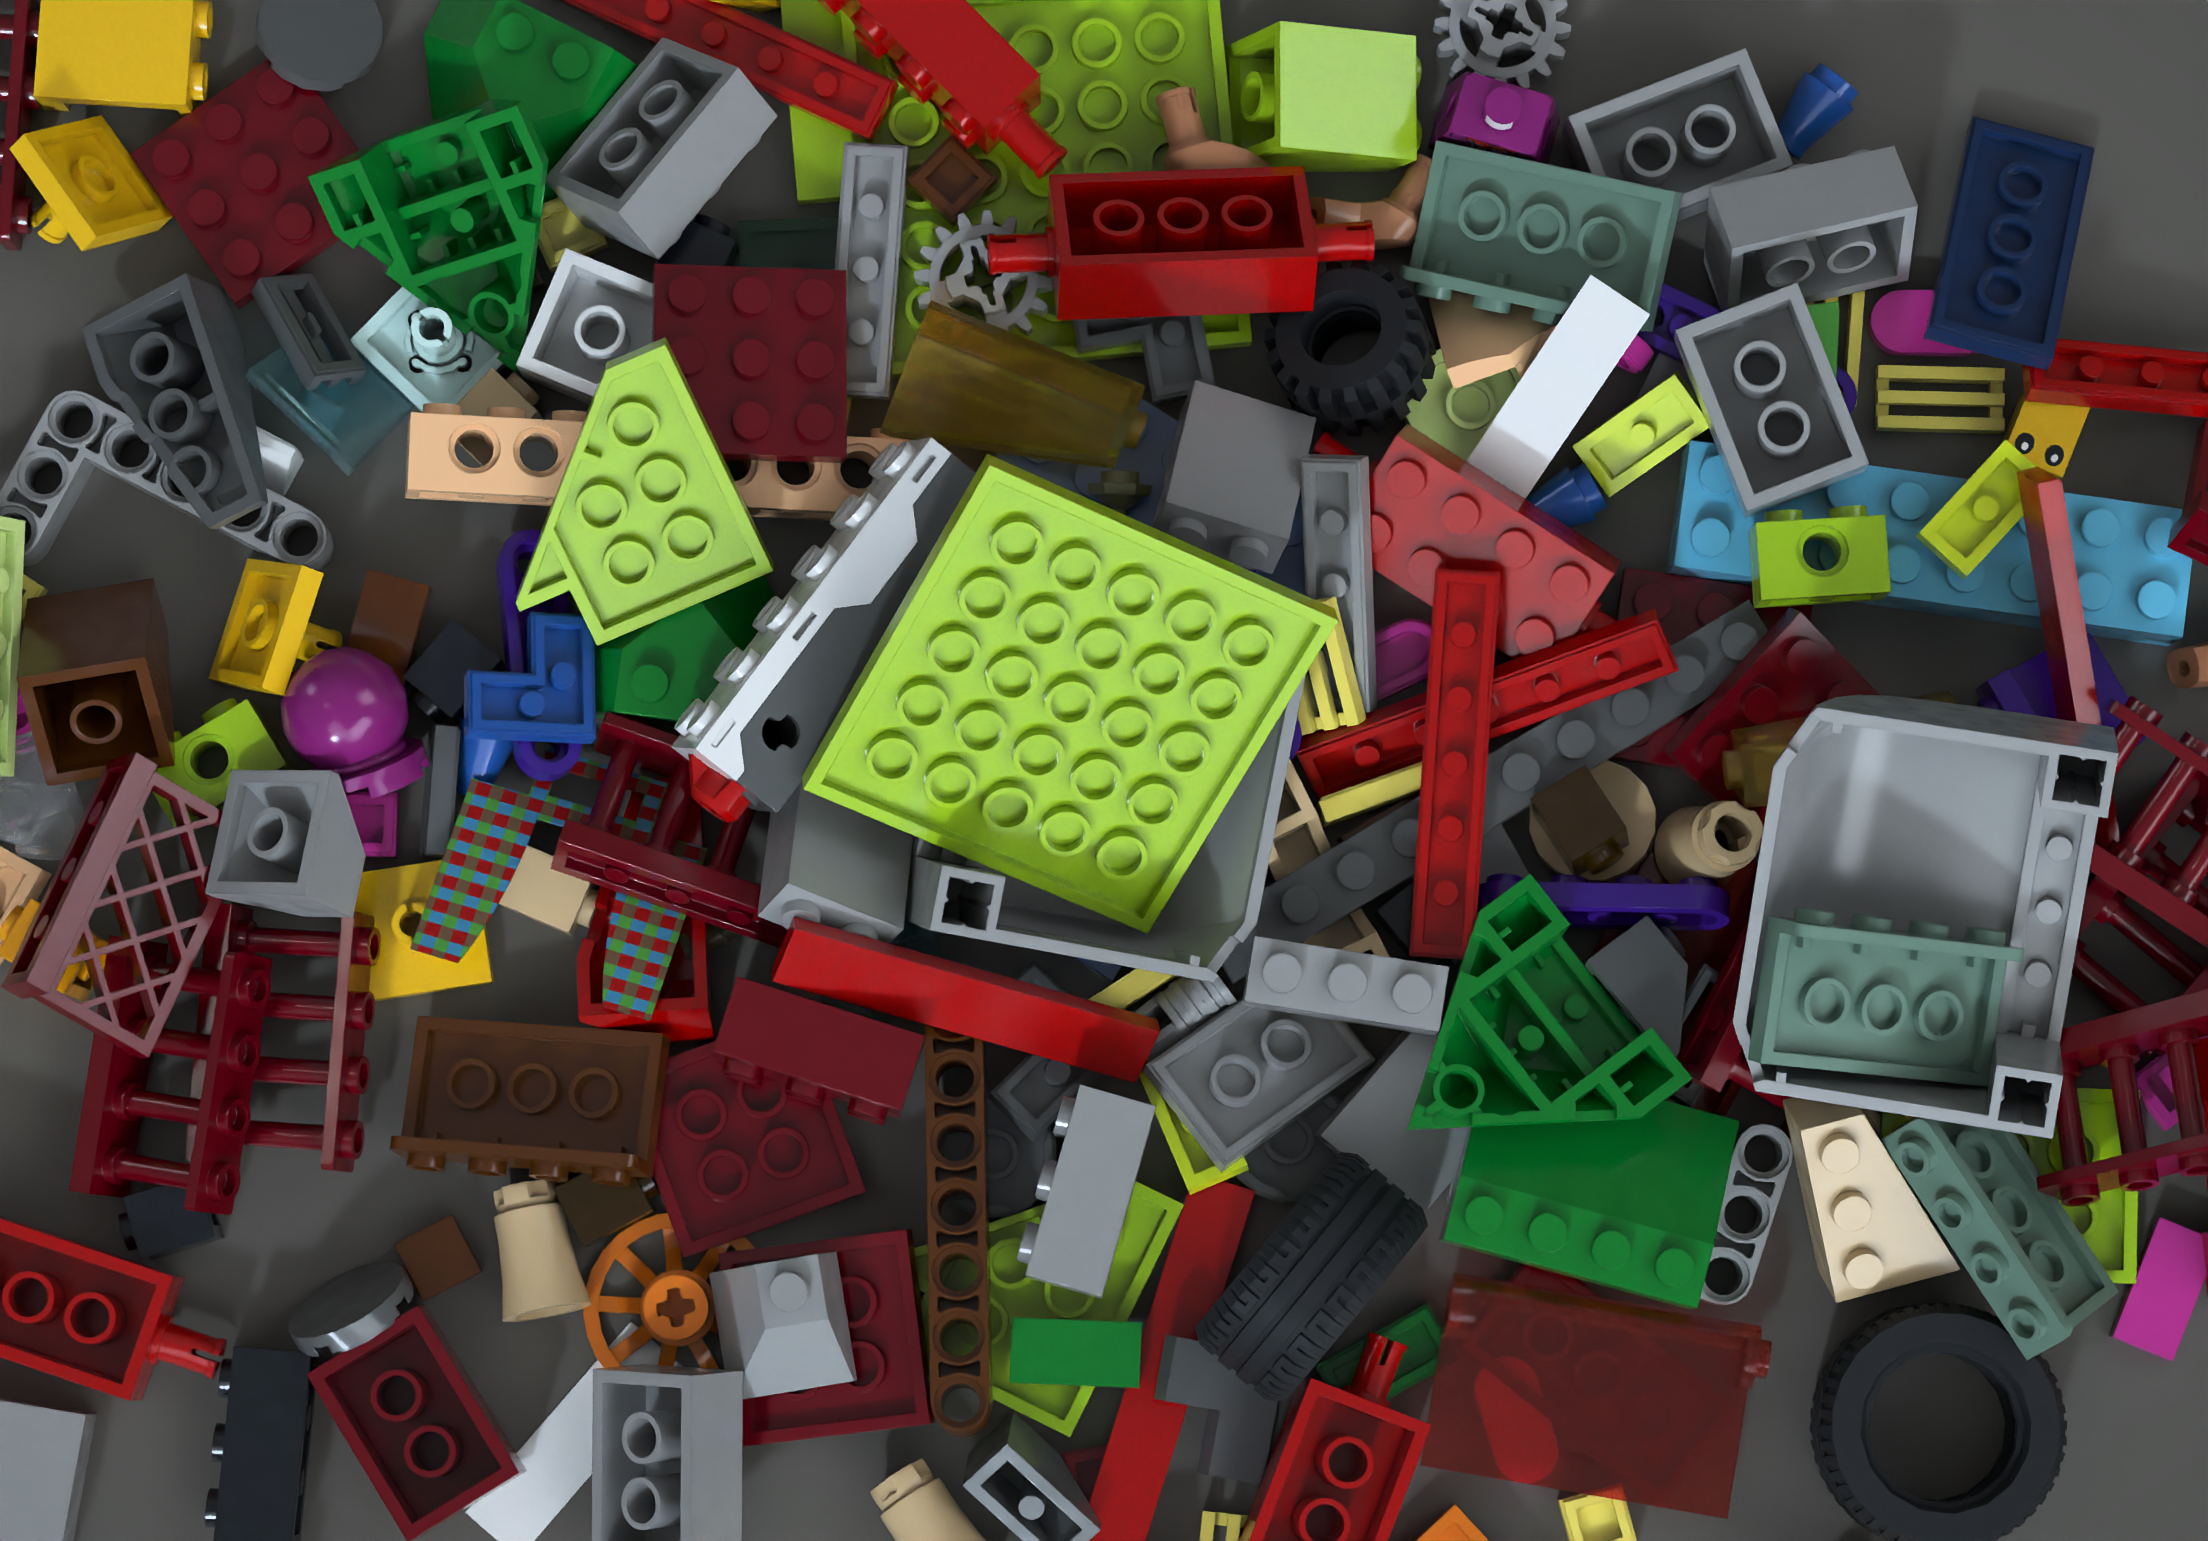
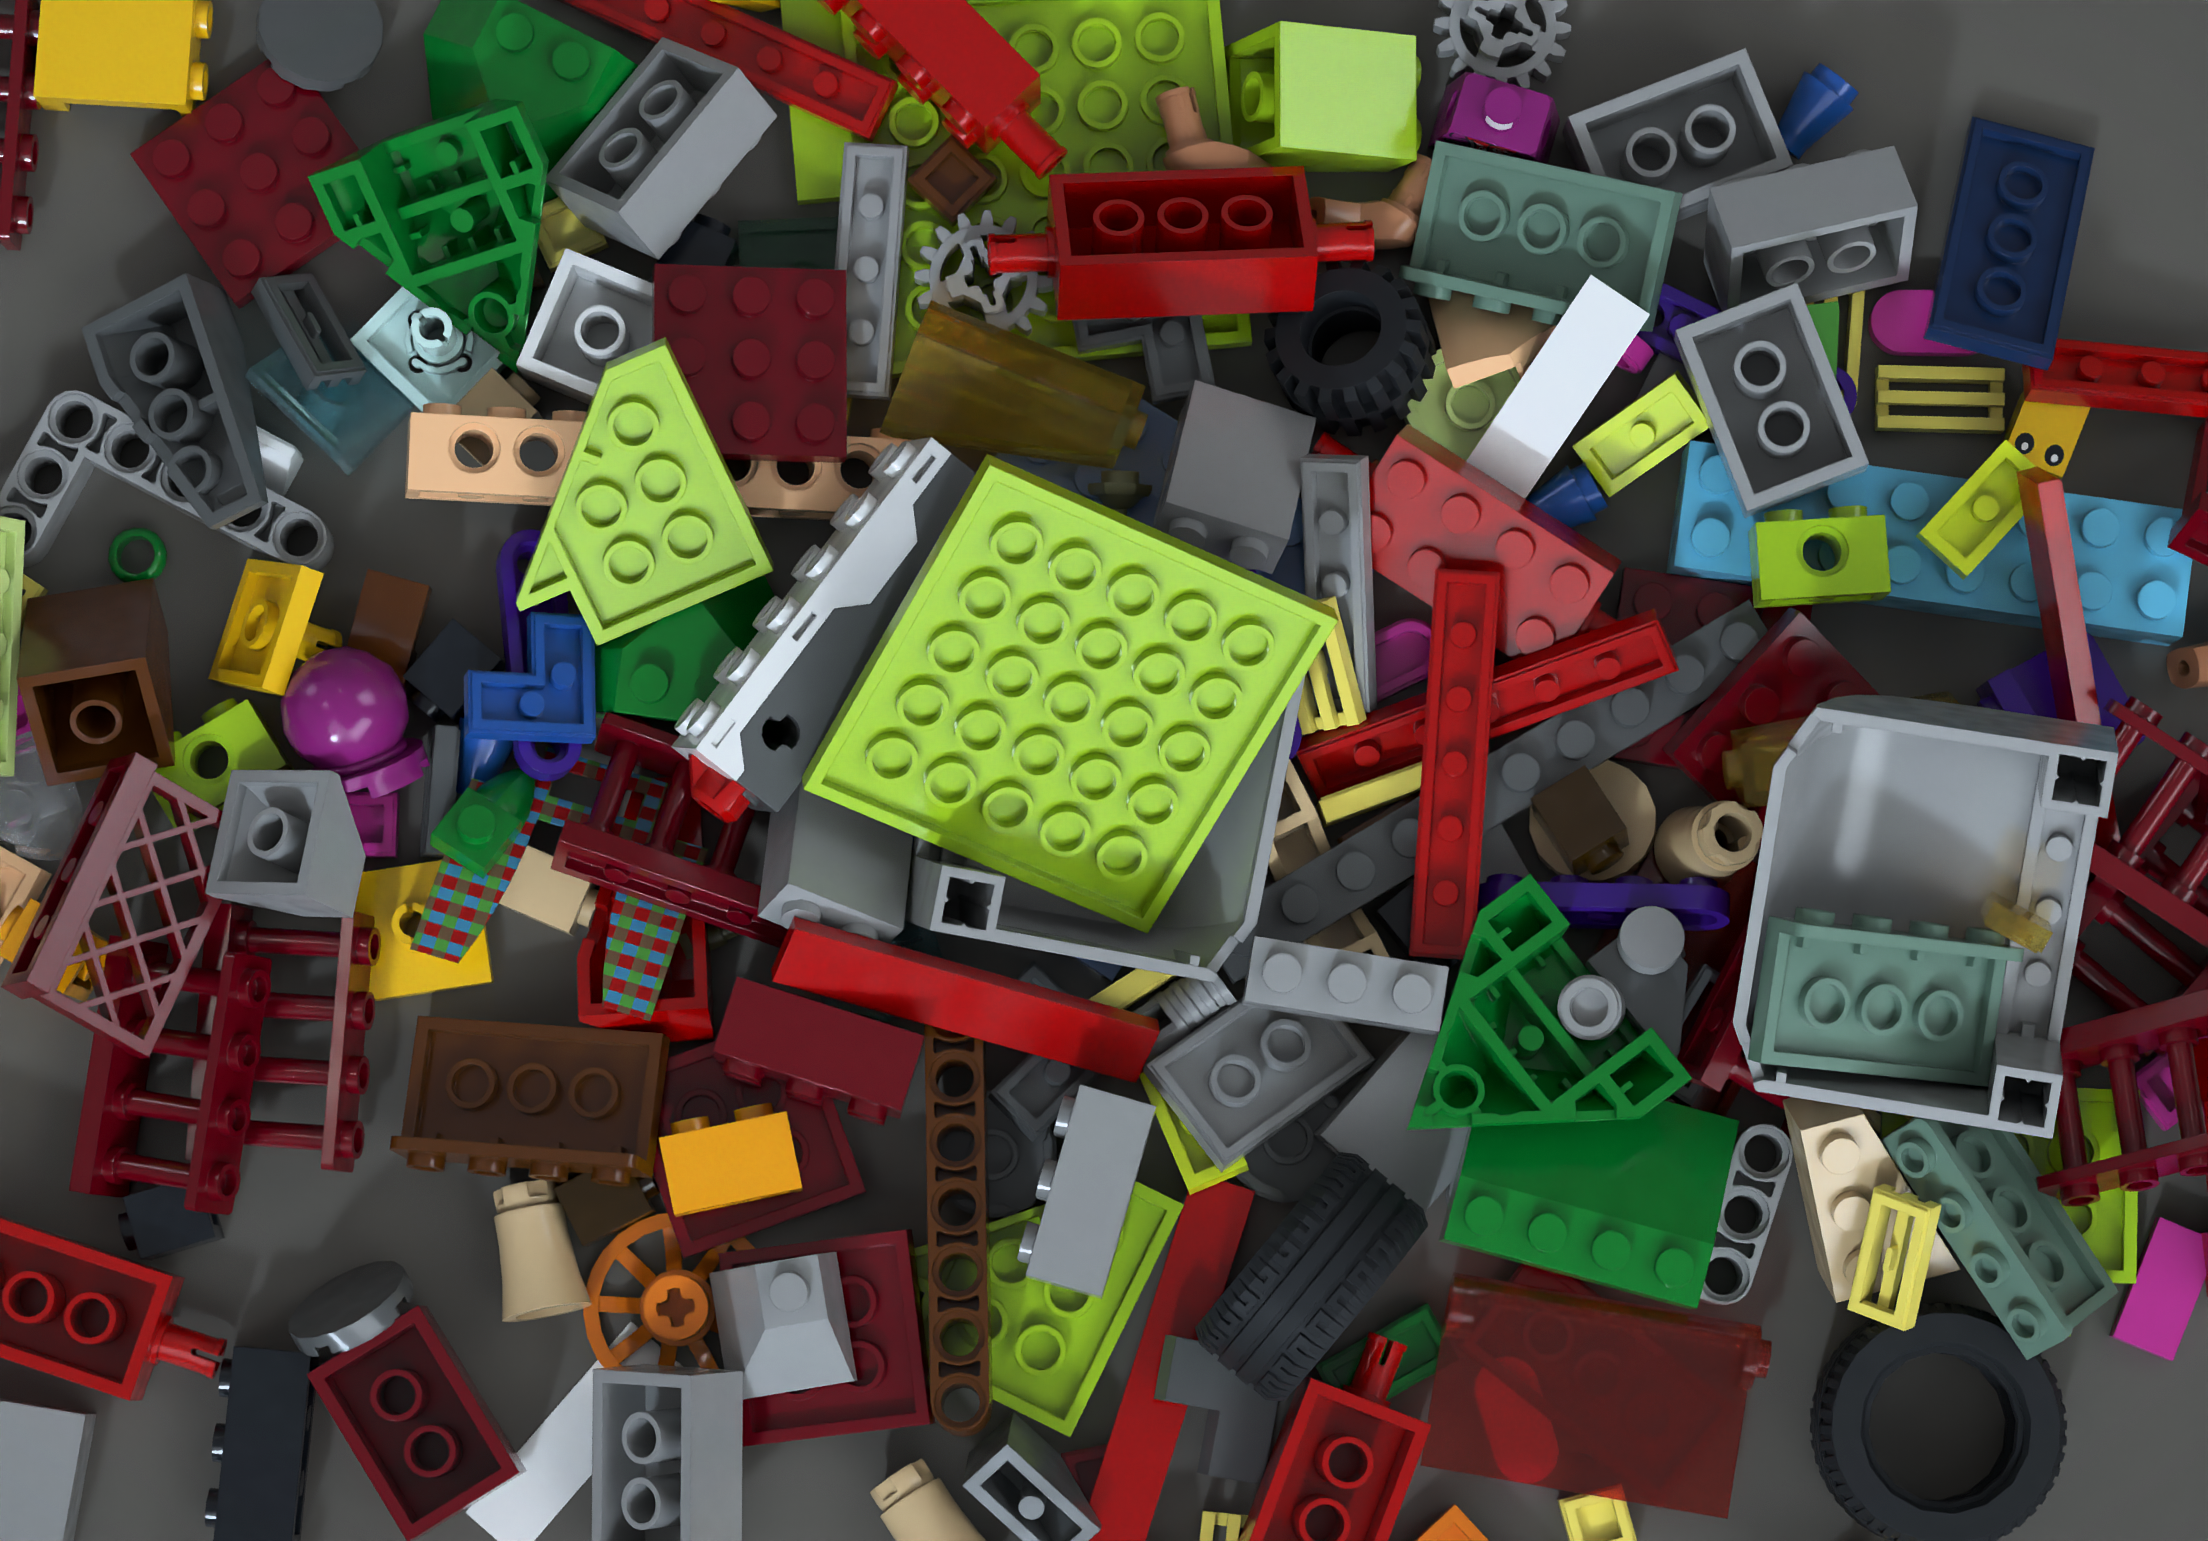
yellow tile [9,115,173,251] -> none
reddish brown tile [394,1214,483,1302] -> none
green tile [1009,1317,1142,1388] -> none
none -> green piece [108,527,167,583]
none -> green plate [430,768,535,879]
none -> light orange brick [659,1103,803,1217]
none -> light grey tile [1557,975,1626,1040]
none -> light grey tile [1617,906,1685,975]
none -> light yellow tile [1847,1184,1942,1331]
none -> clear yellow tile [1981,891,2053,954]

